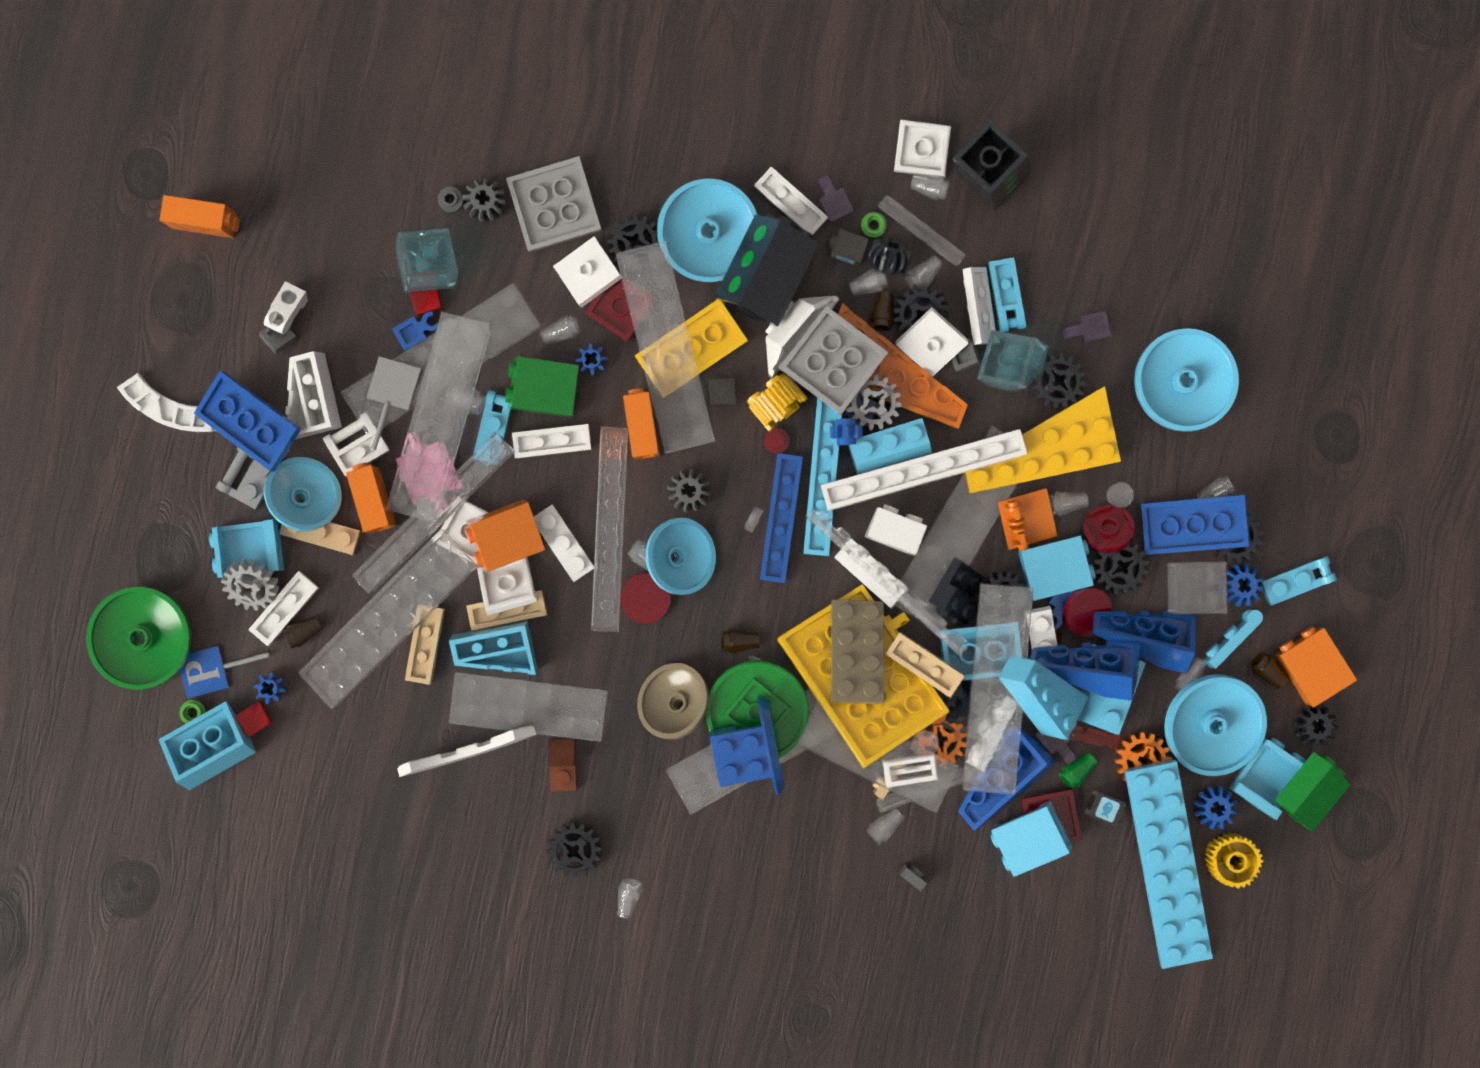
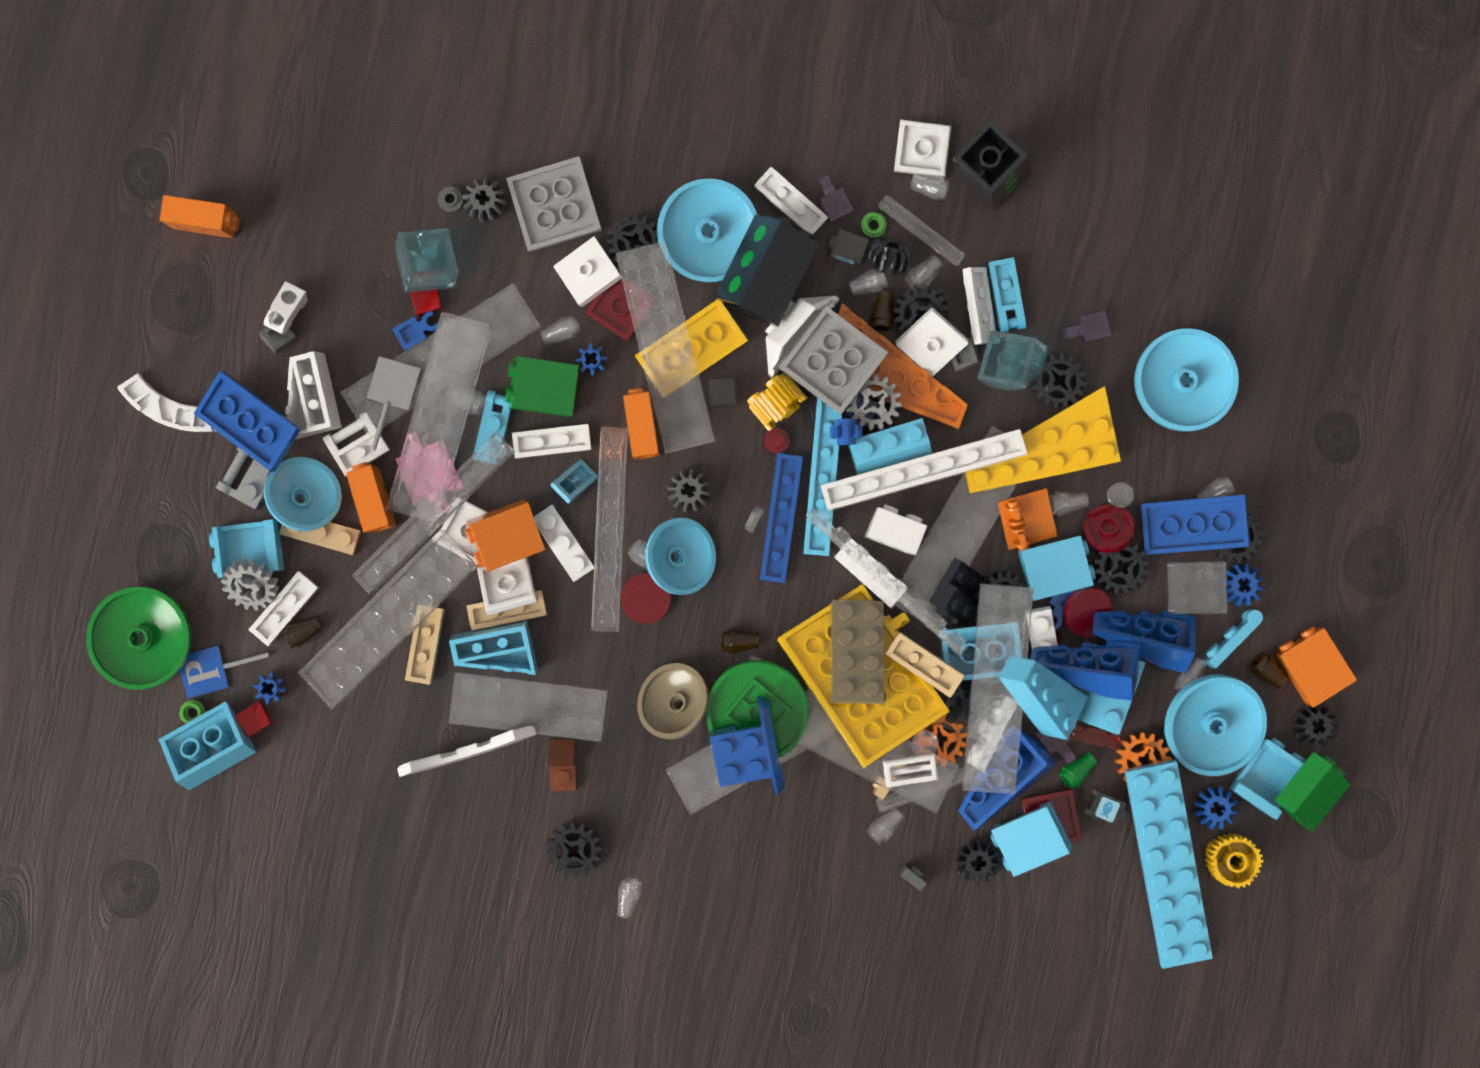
medium azure plate [1260,556,1337,606] -> none
none -> medium azure slope [550,459,599,504]
none -> black gear [955,840,1000,884]

